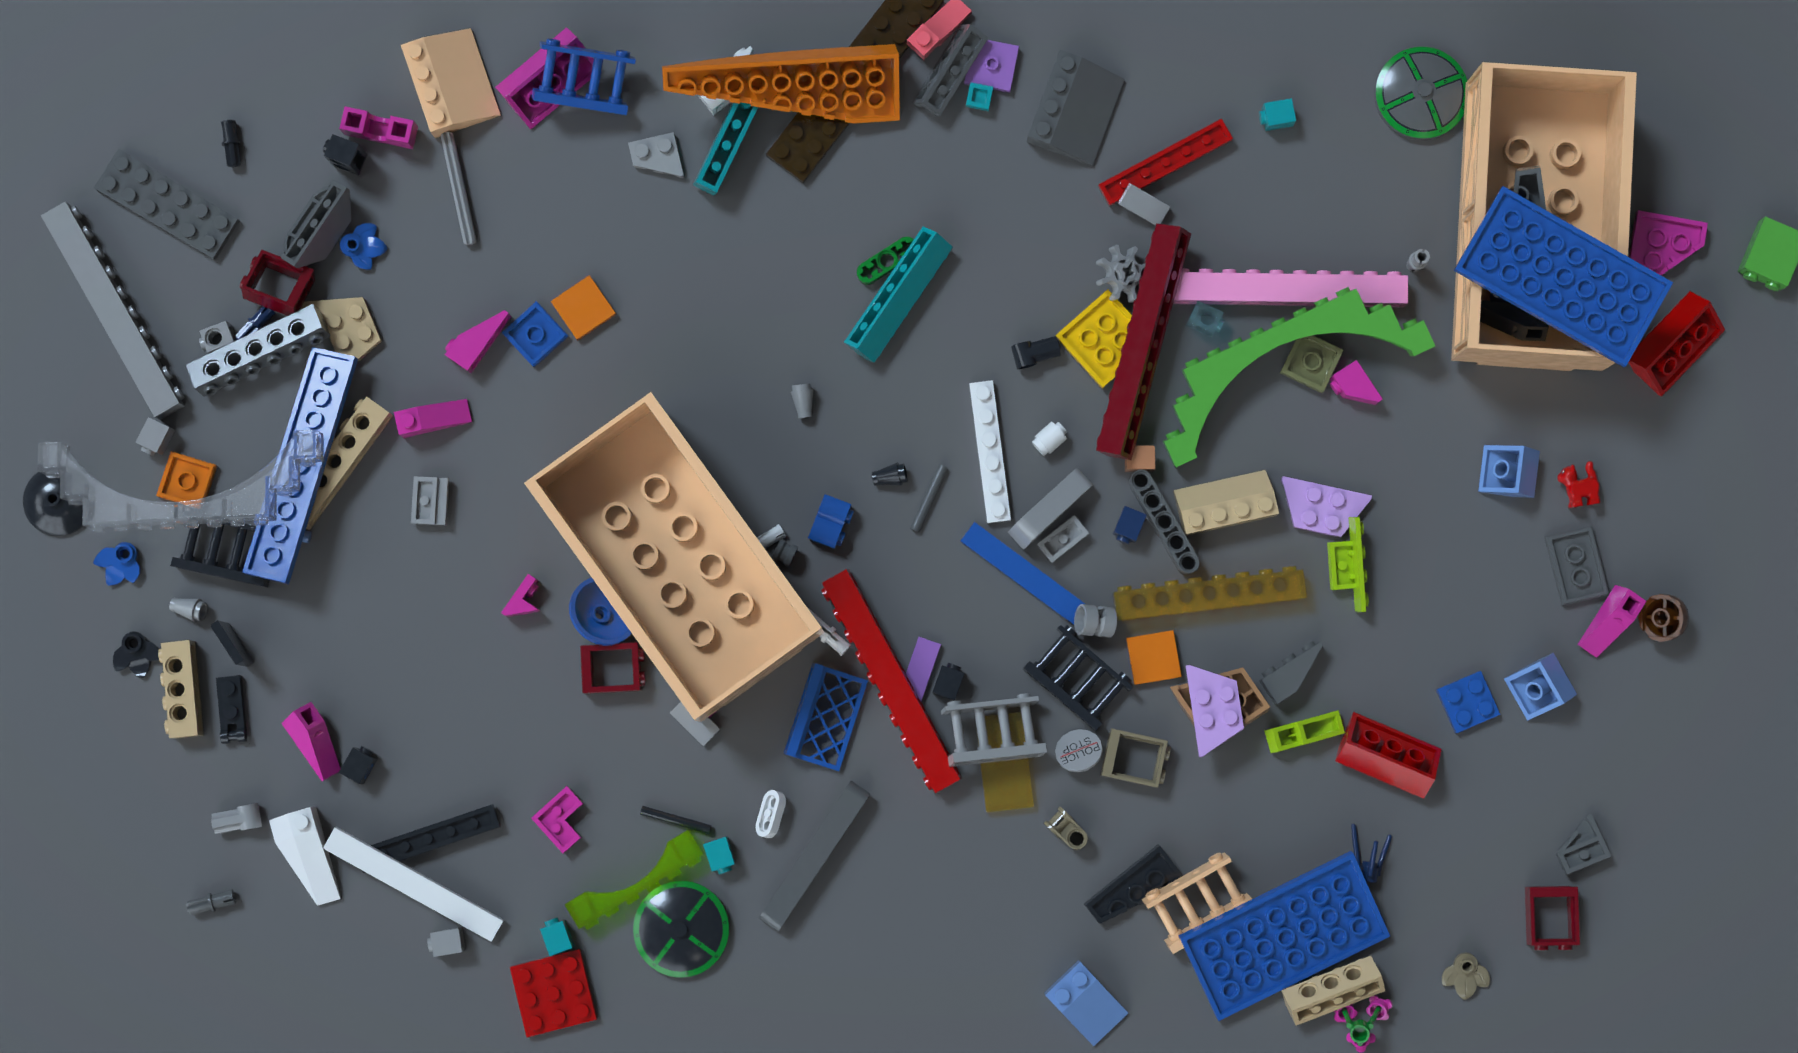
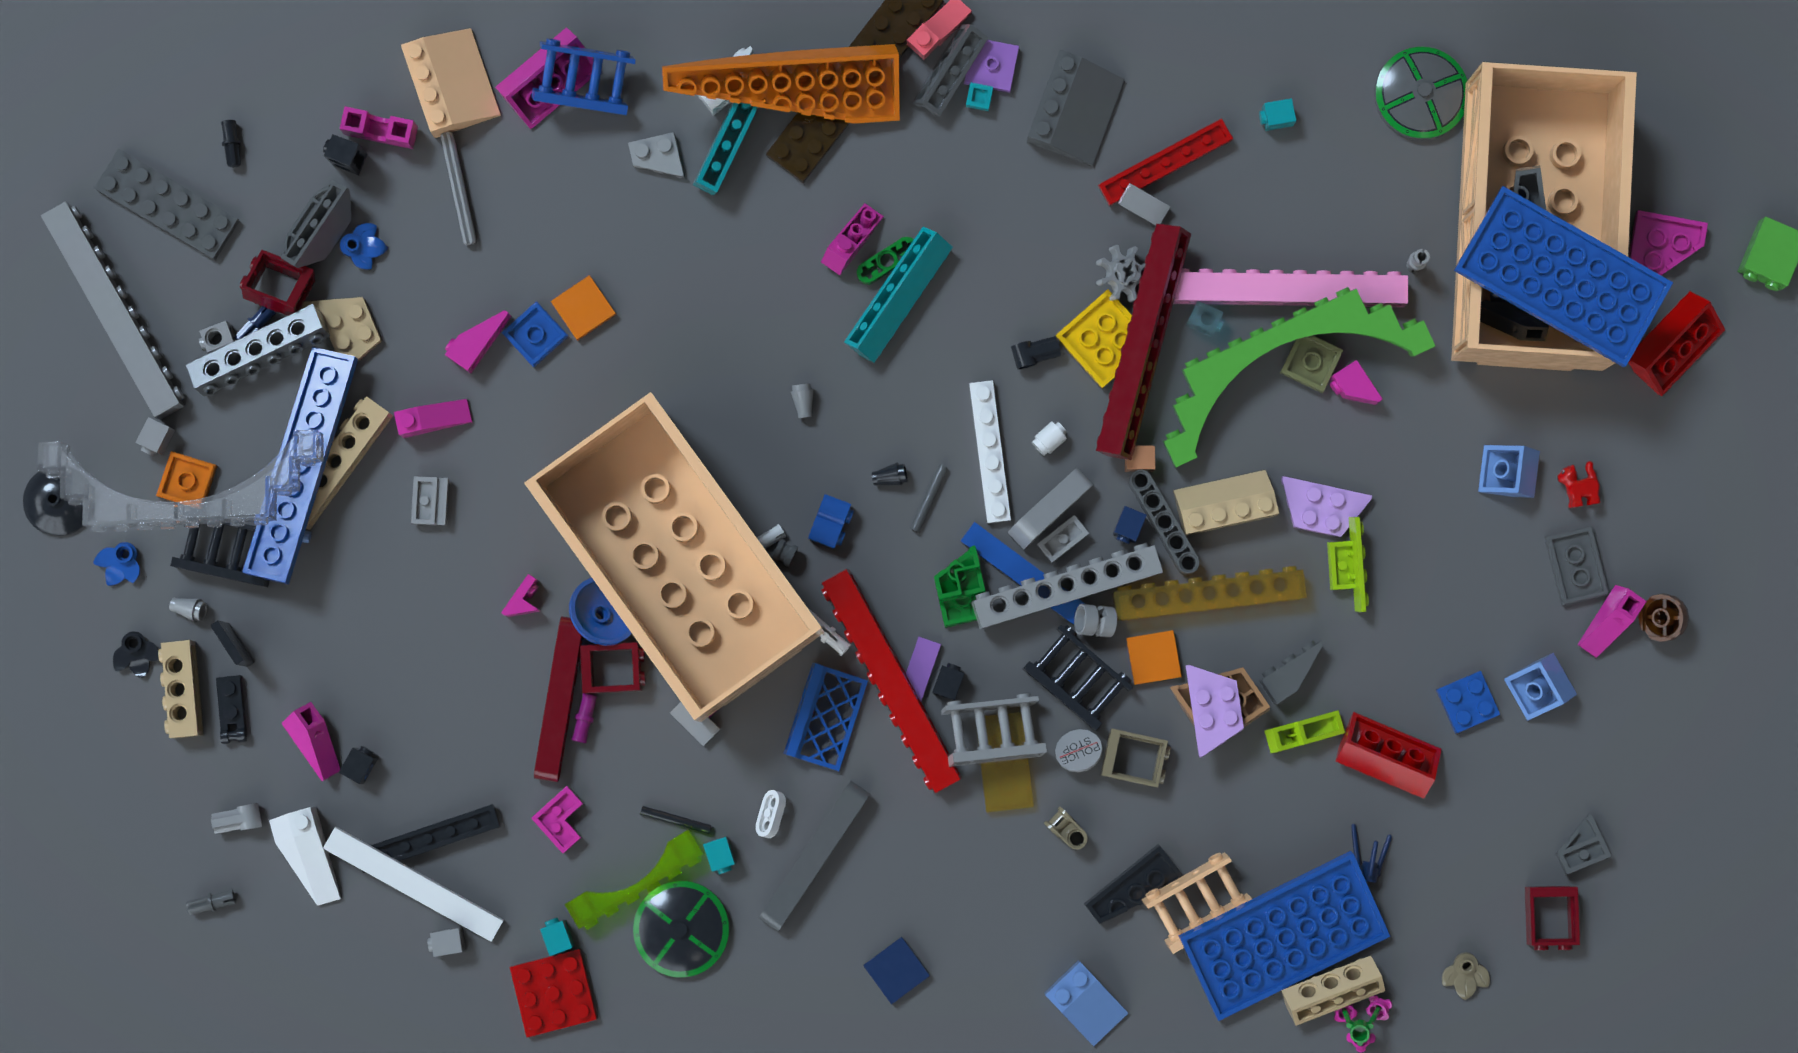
none -> dark red beam [534,616,583,782]
none -> magenta pin [571,694,598,744]
none -> dark pink slope [821,203,884,275]
none -> dark blue tile [863,936,930,1005]
none -> green slope [934,546,986,628]
none -> light grey brick [971,543,1163,629]

